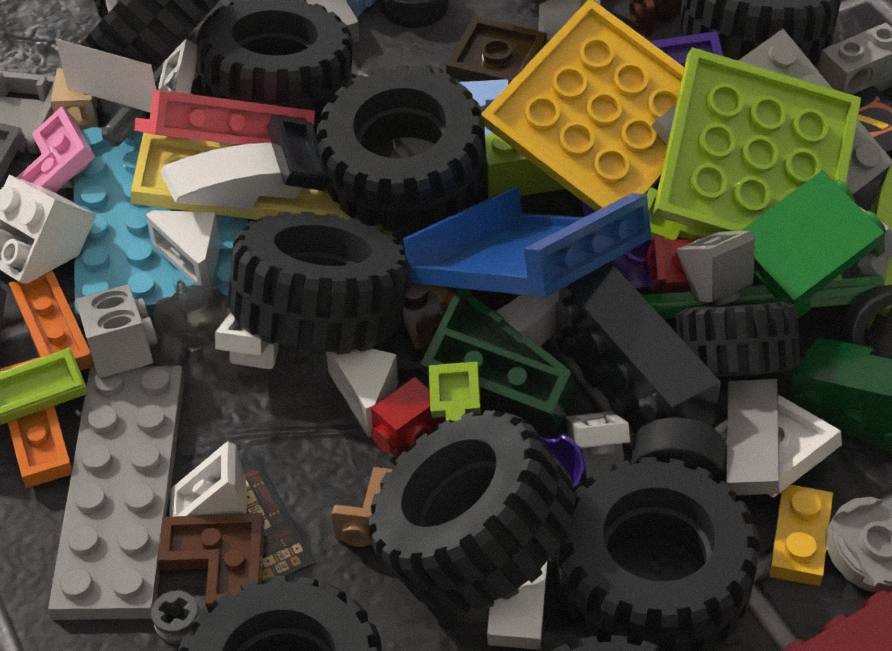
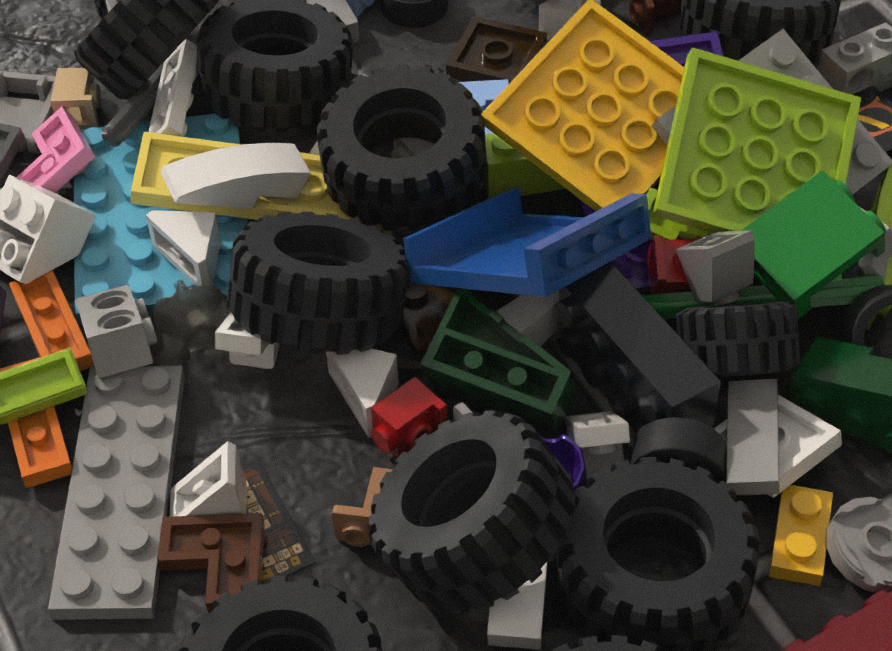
white sticker [55,38,156,112] -> none
coral fence [134,89,315,145] -> none
dark grey bush [151,590,199,644] -> none
black tile [267,115,330,191] -> none
lime plate [429,362,481,421] -> none

